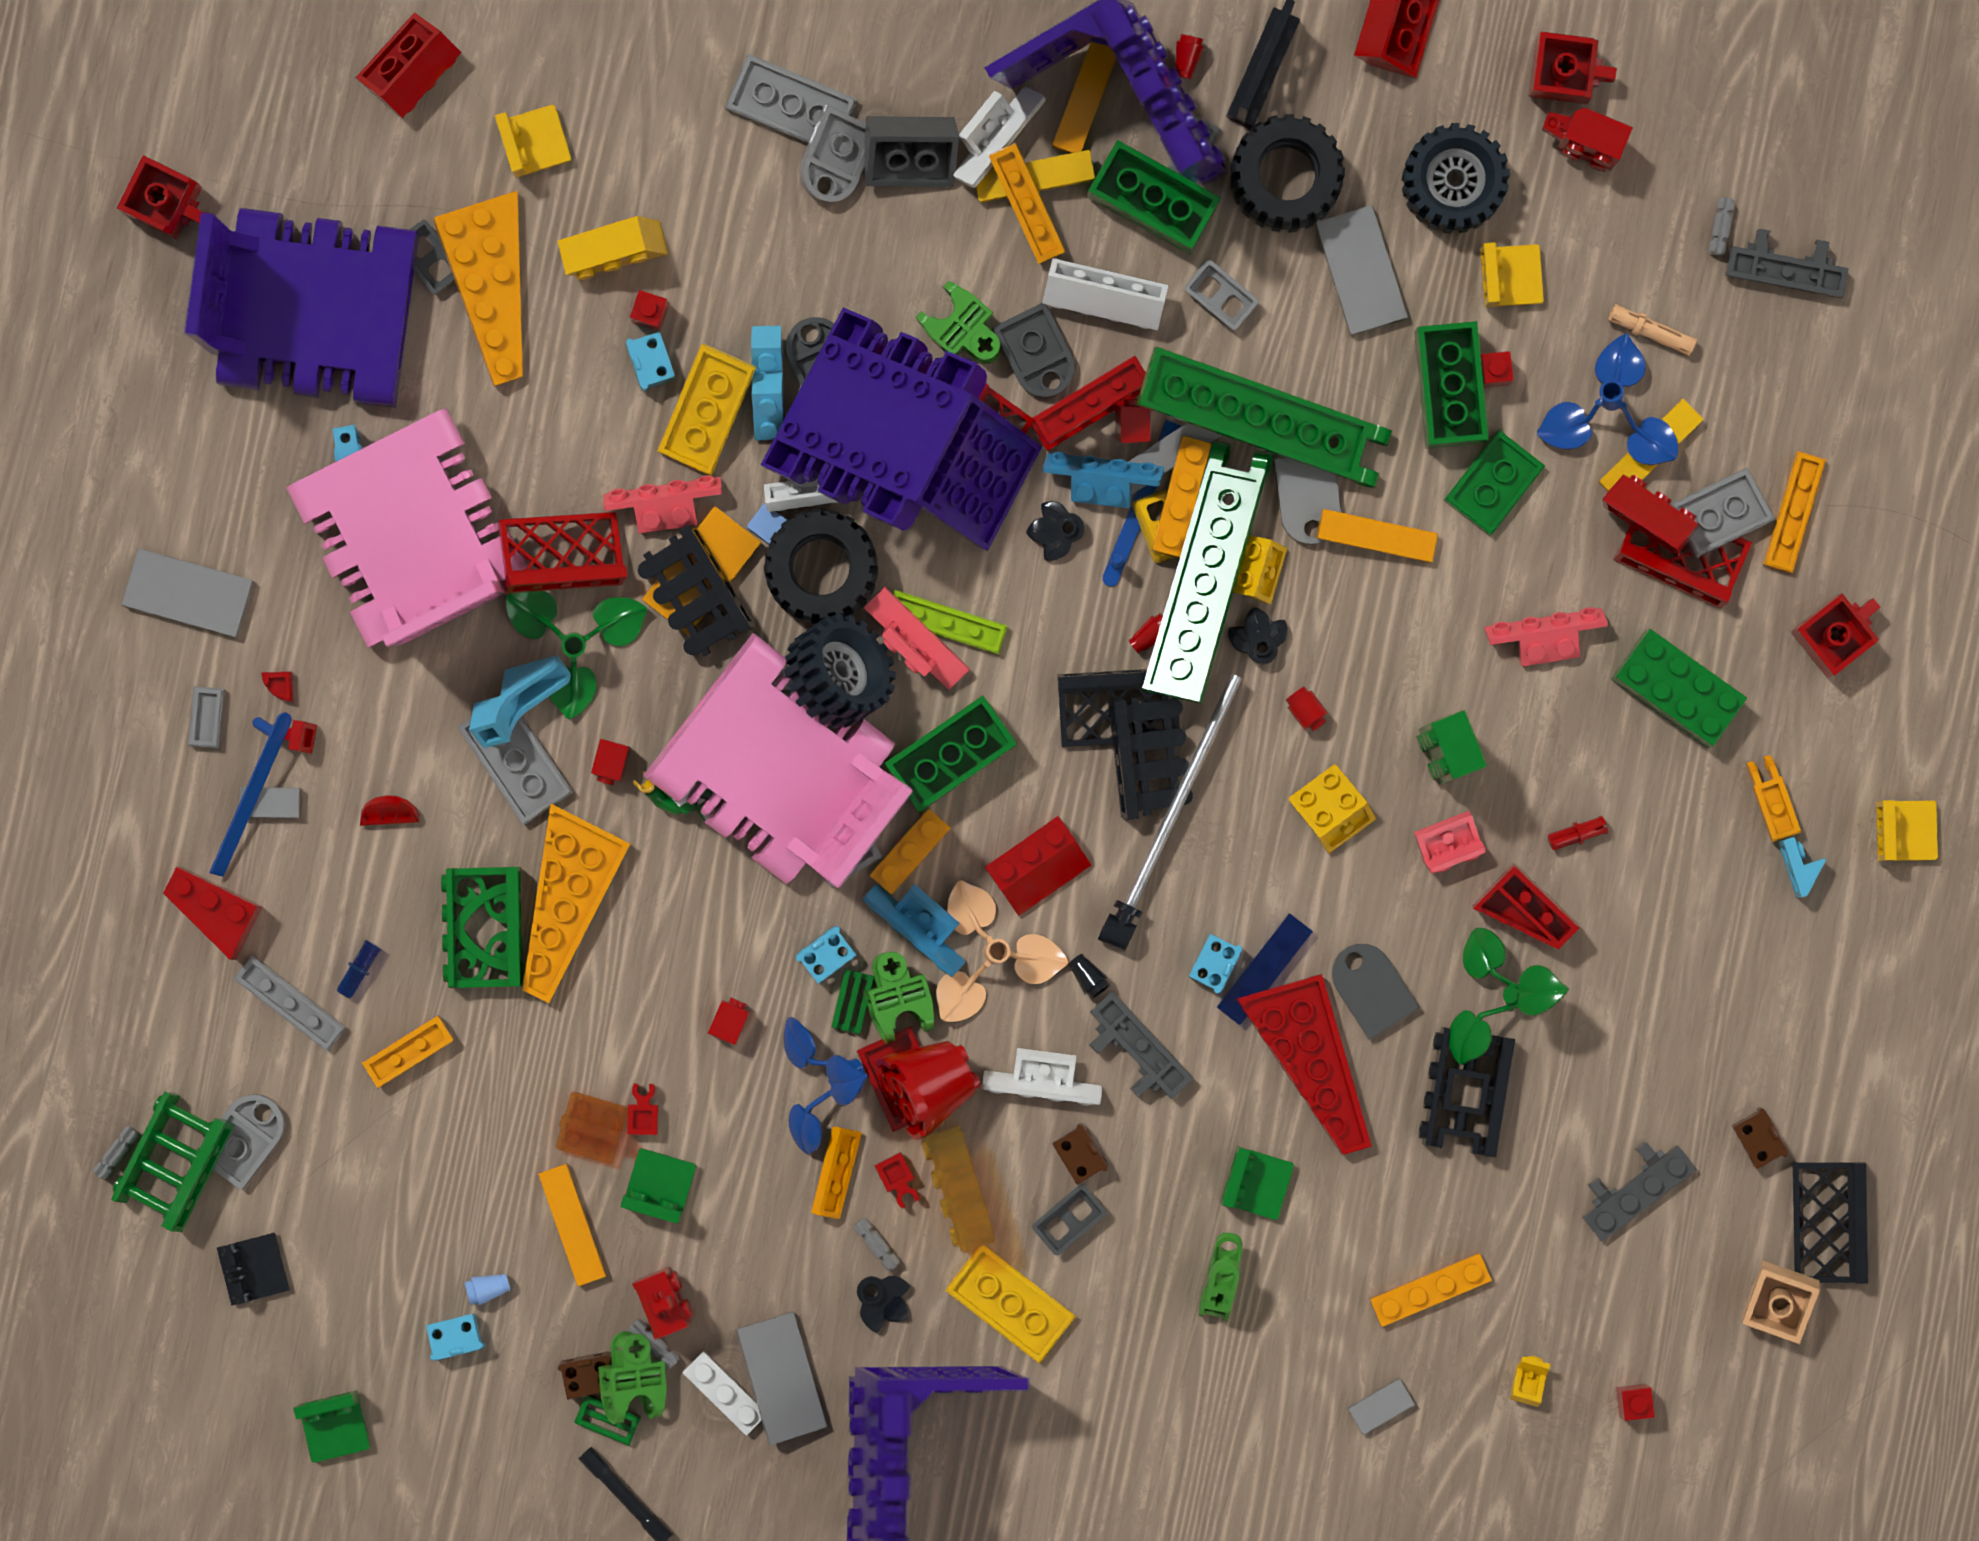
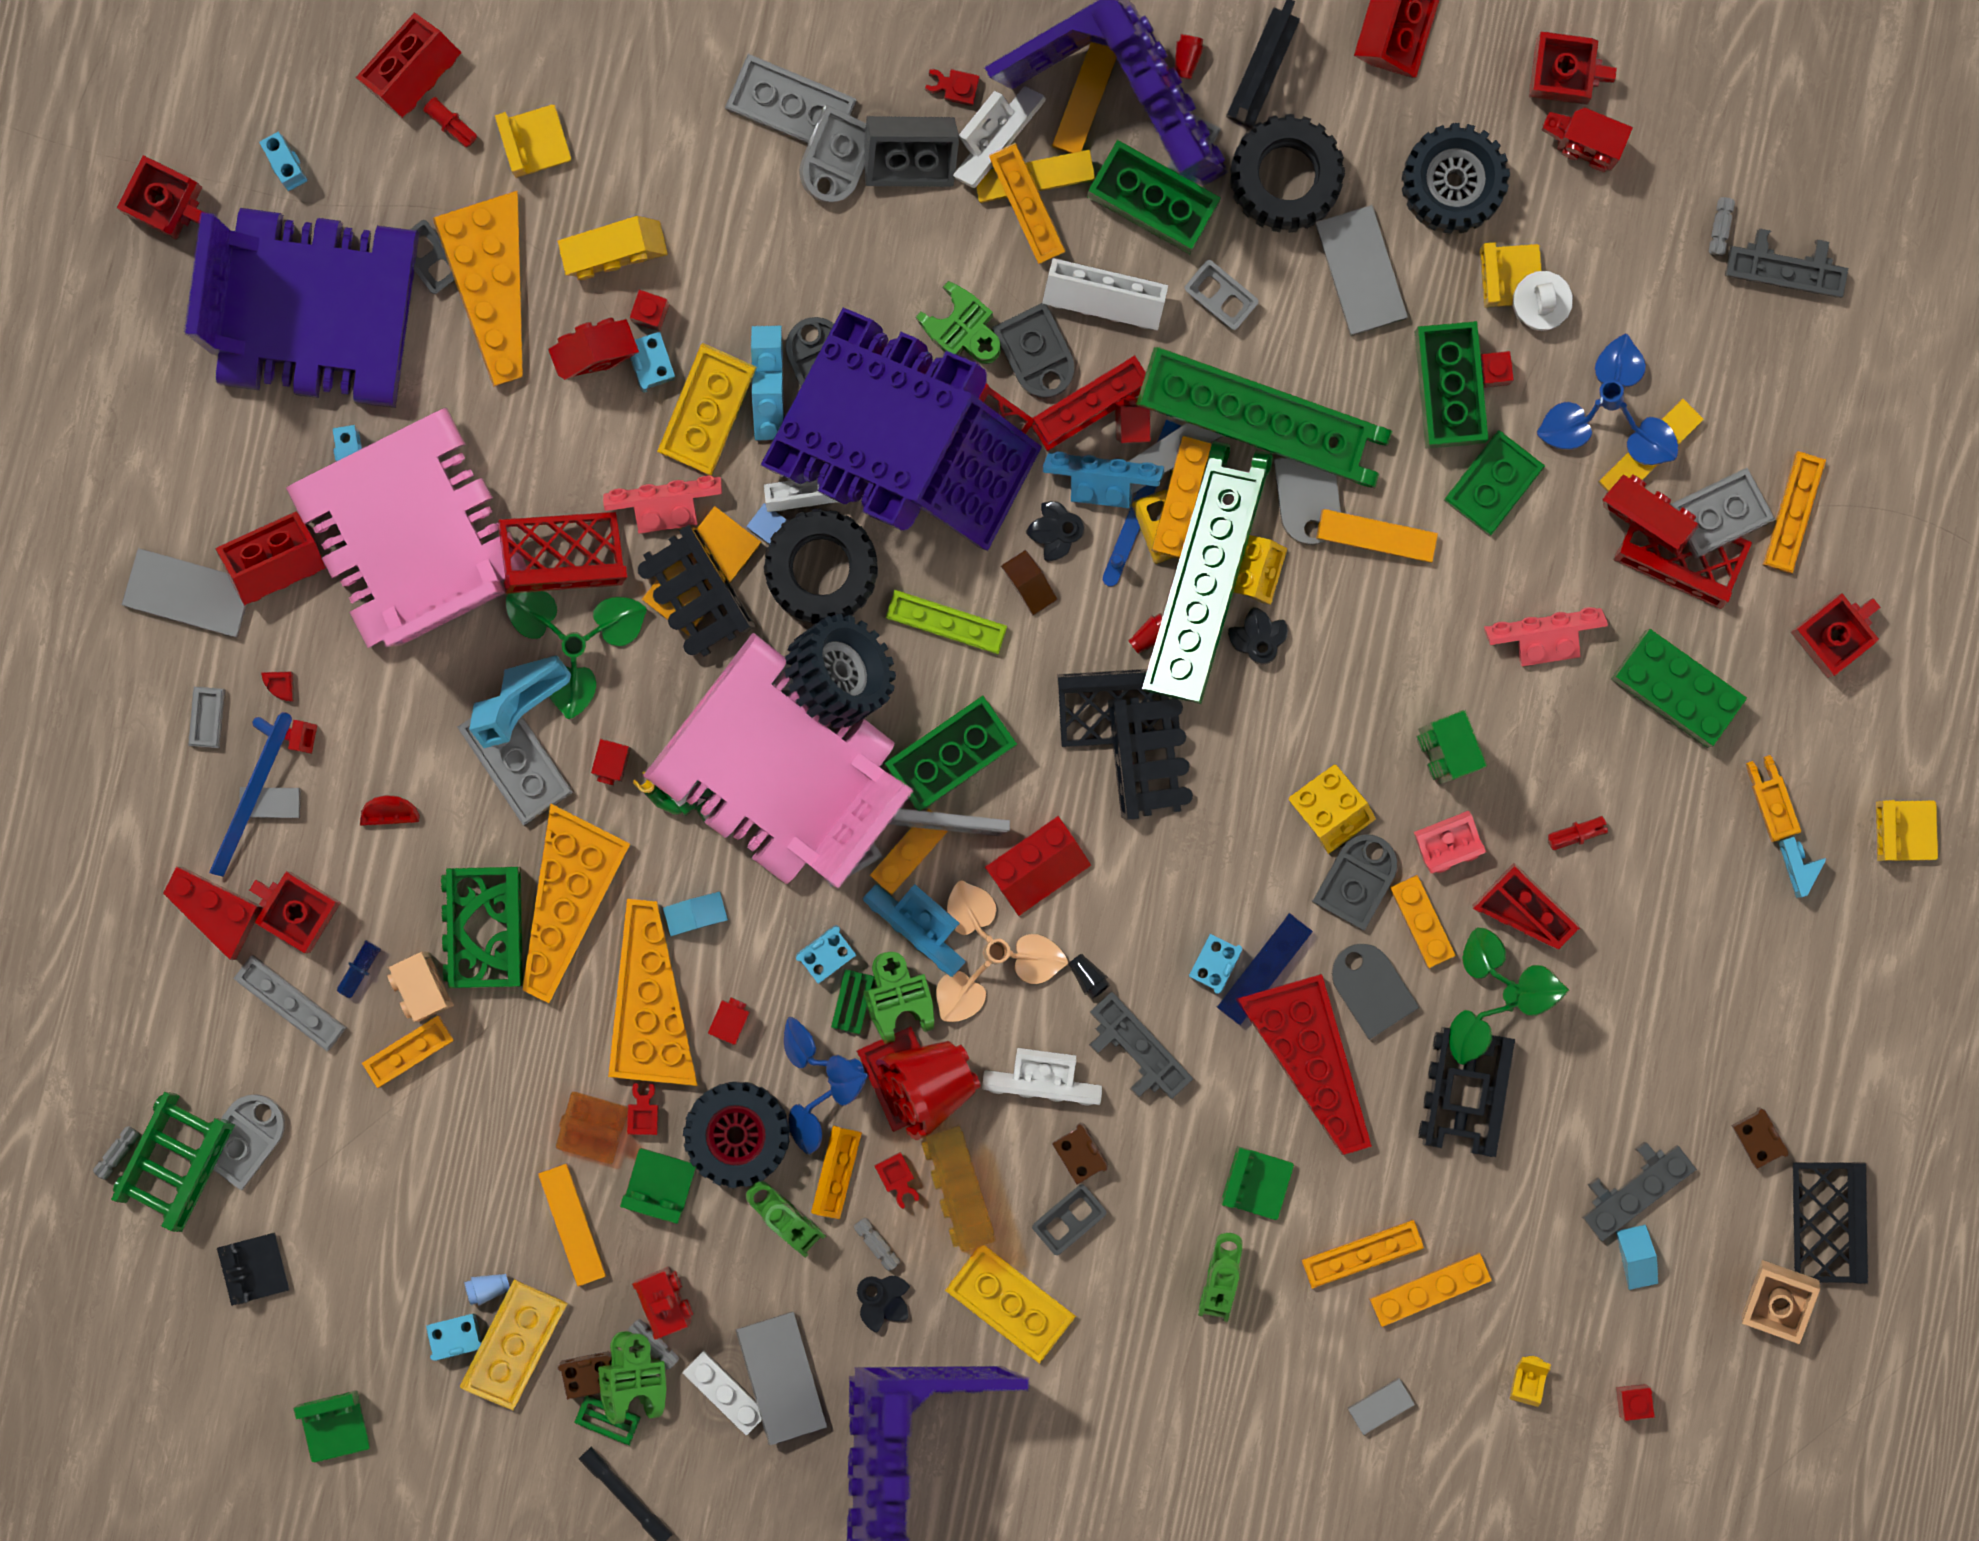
coral bracket [864,586,970,690] -> none
flat silver piece [1097,674,1242,952] -> none
red brick [1286,686,1328,732] -> none
light nougat pin [1607,303,1697,356] -> none
none -> red slope [215,511,326,606]
none -> red hinge [249,871,341,953]
none -> medium azure piece [259,131,308,192]
none -> light nougat brick [387,952,454,1022]
none -> red axle [423,97,477,148]
none -> yellow tile [460,1279,568,1411]
none -> red hinge [548,318,639,380]
none -> light orange wing [608,899,698,1086]
none -> medium azure slope [663,892,728,936]
none -> black wheel [683,1081,790,1188]
none -> bright green piece [746,1181,826,1258]
none -> light grey tile [888,809,1010,836]
none -> red plate [925,69,980,106]
none -> reddish brown slope [1001,550,1058,616]
none -> light orange tile [1301,1220,1424,1289]
none -> dark grey tile [1312,834,1397,931]
none -> light orange plate [1390,875,1456,968]
none -> white tile [1513,271,1573,331]
none -> medium azure slope [1616,1225,1658,1290]

